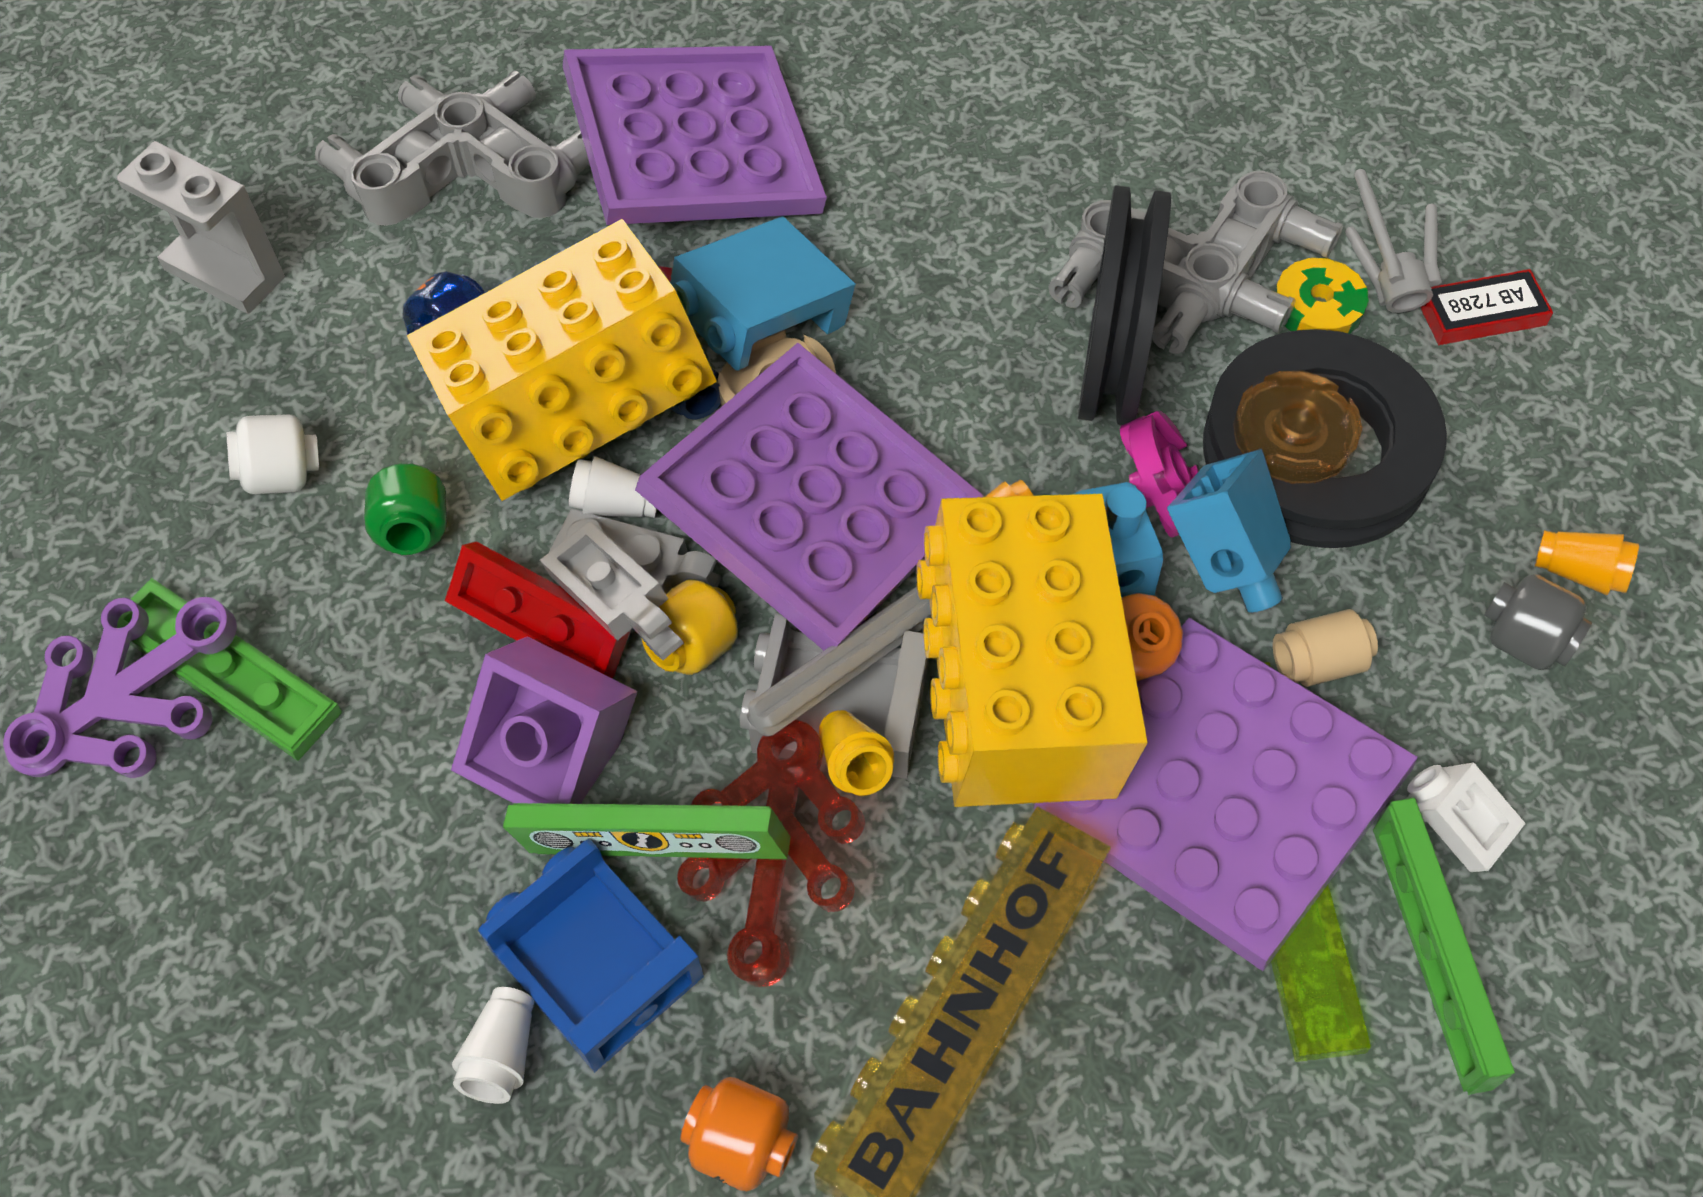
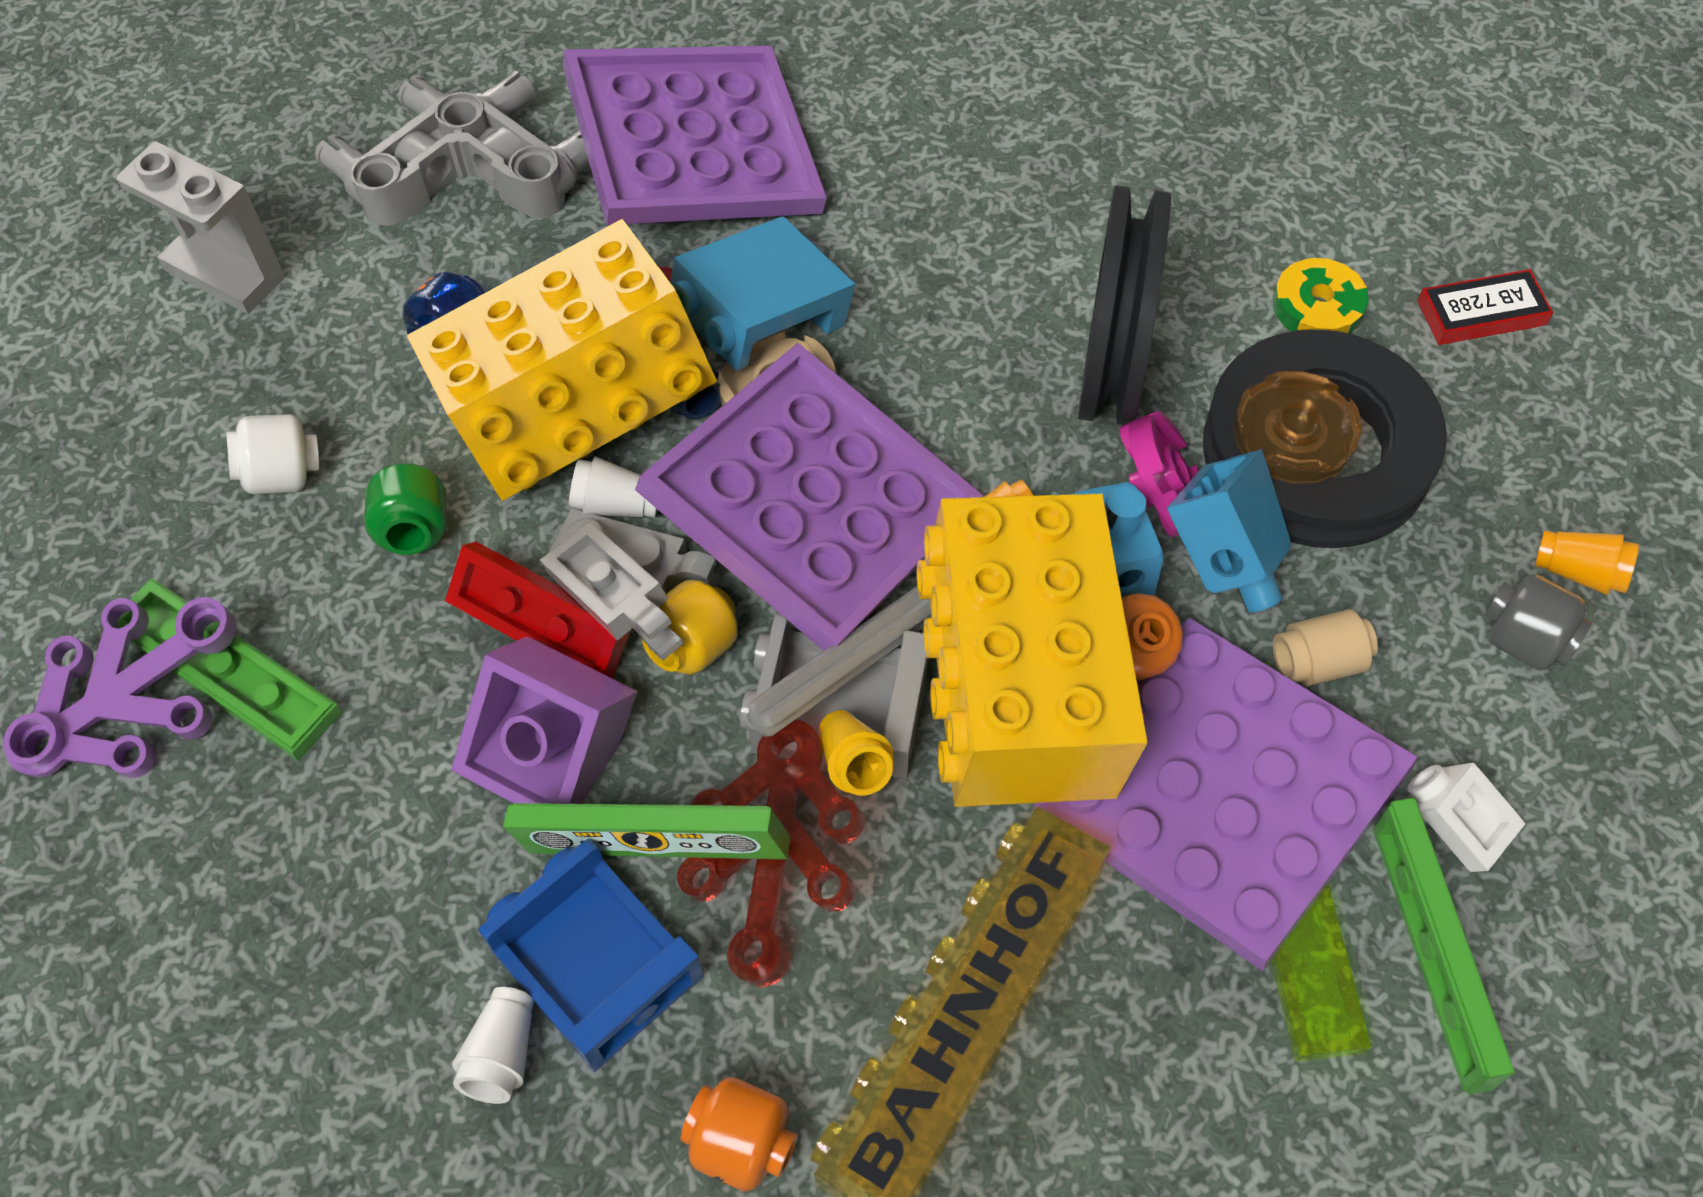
light grey pin [1048,171,1343,354] -> none
light grey plant [1345,169,1442,313] -> none

